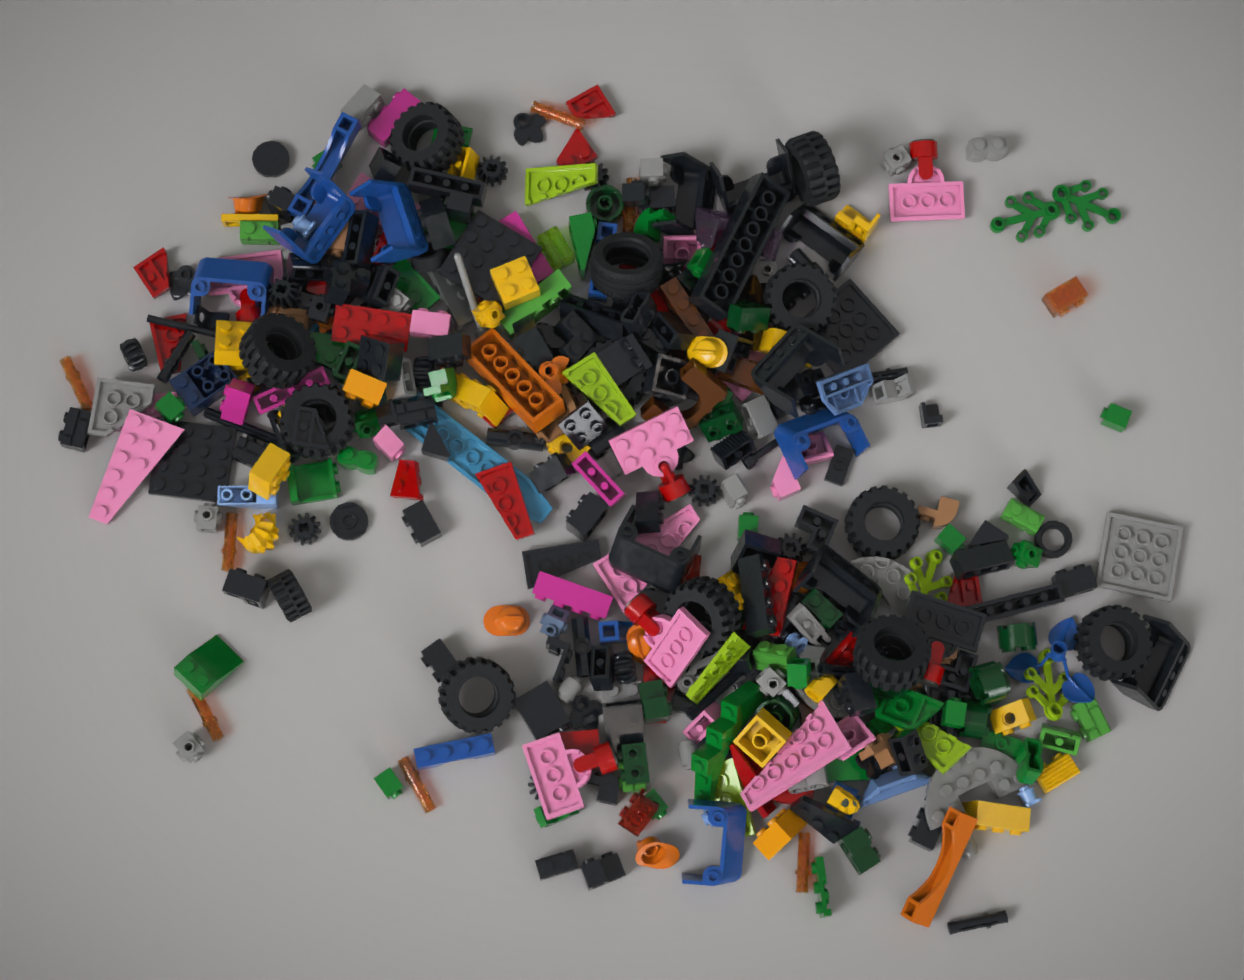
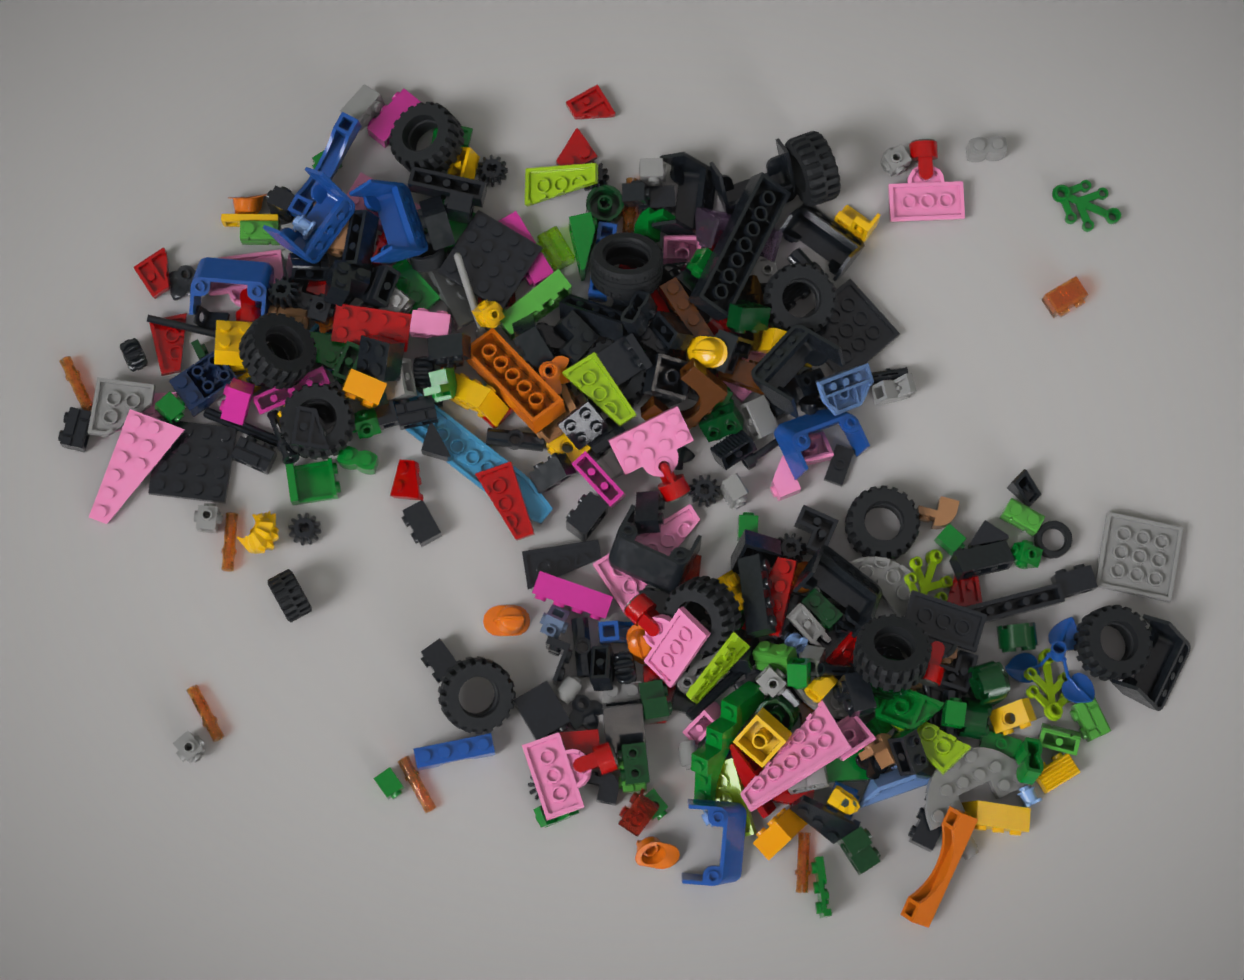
black pin [157,330,196,383] -> none
green slope [174,635,244,701] -> none
light blue slope [217,486,279,509] -> none
black brick [222,567,270,609] -> none
yellow brick [248,443,291,500] -> none
black tile [252,141,290,178] -> none
black tile [330,502,368,541] -> none
black brick [369,147,401,182] -> none
bright pink slope [373,425,405,462] -> none
yellow brick [490,256,540,310] -> none
black plate [513,113,547,146] -> none
clear orange pin [531,101,586,131] -> none
black brick [535,849,579,881] -> none
black brick [580,851,626,891] -> none
black panel [919,402,943,429] -> none
black pin [947,910,1008,935] -> none
green plant [990,191,1061,243] -> none
green brick [1100,403,1132,433] -> none

